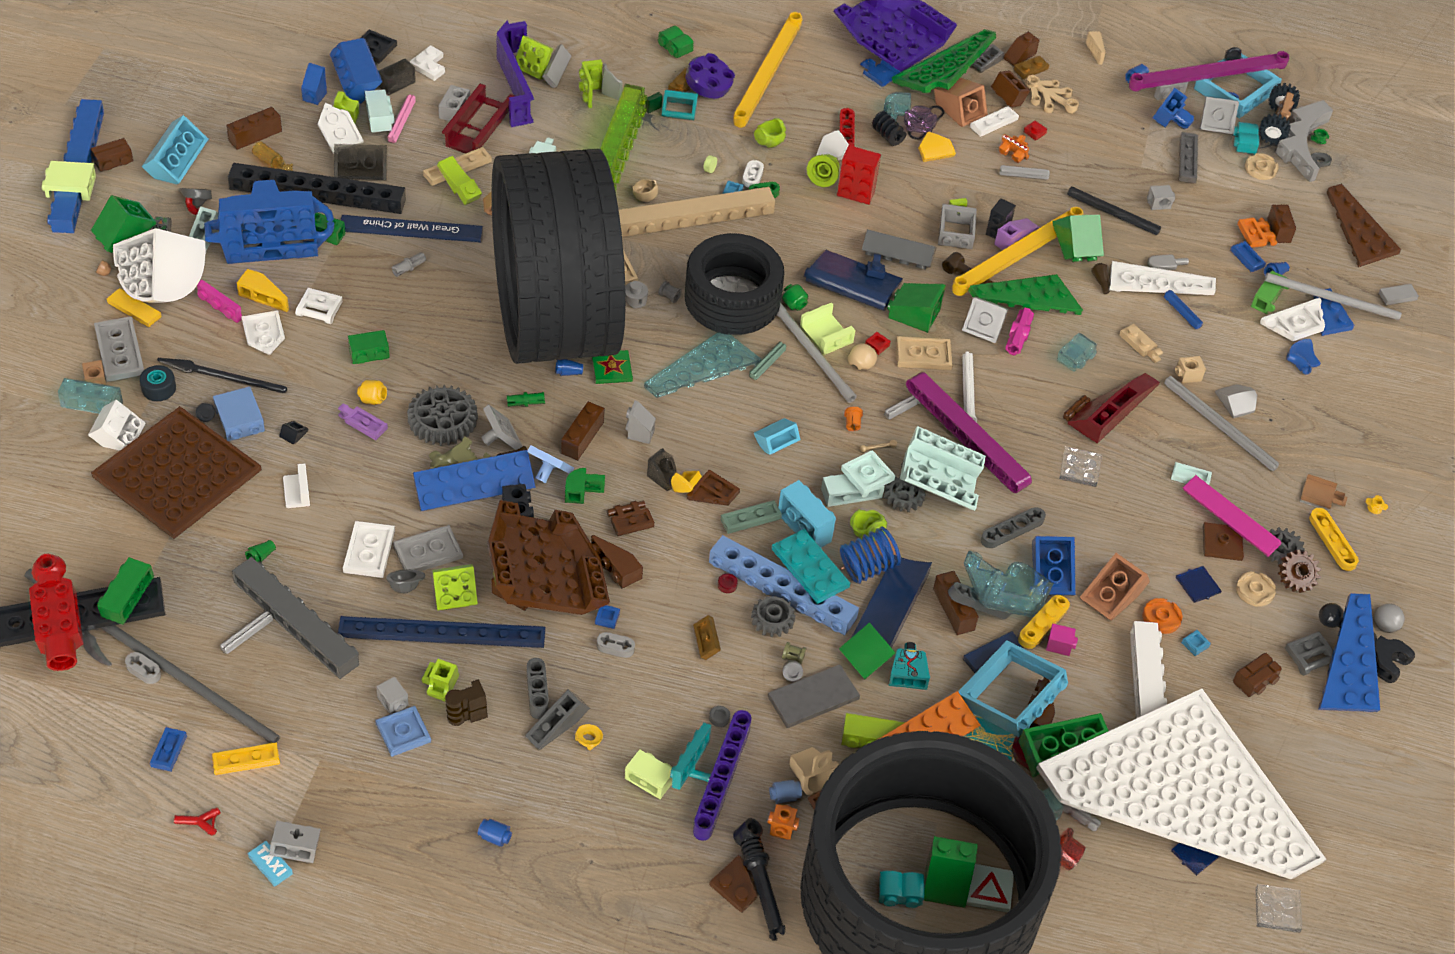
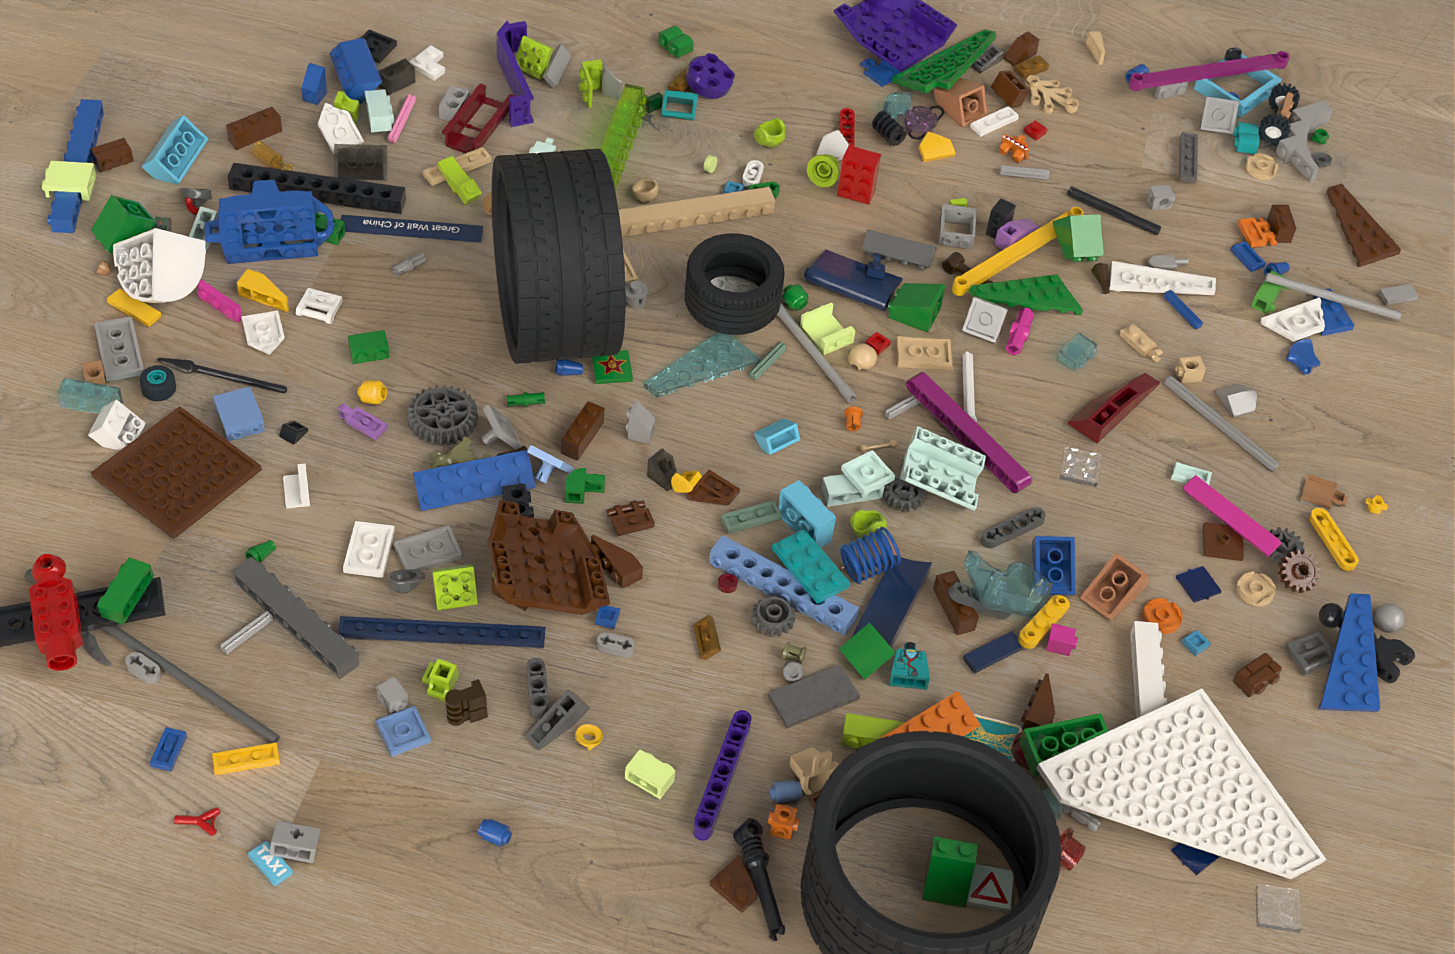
black tile [195,402,215,422] -> none
flat silver bush [658,281,682,303] -> none
teal plate [670,723,711,790] -> none
dark grey tile [709,706,730,727] -> none
yellow piece [733,12,802,128] -> none
teal brick [879,871,924,908] -> none
medium azure window [958,640,1068,737] -> none
reddish brown axle [1063,395,1090,422] -> none
blue brick [1153,88,1194,129] -> none

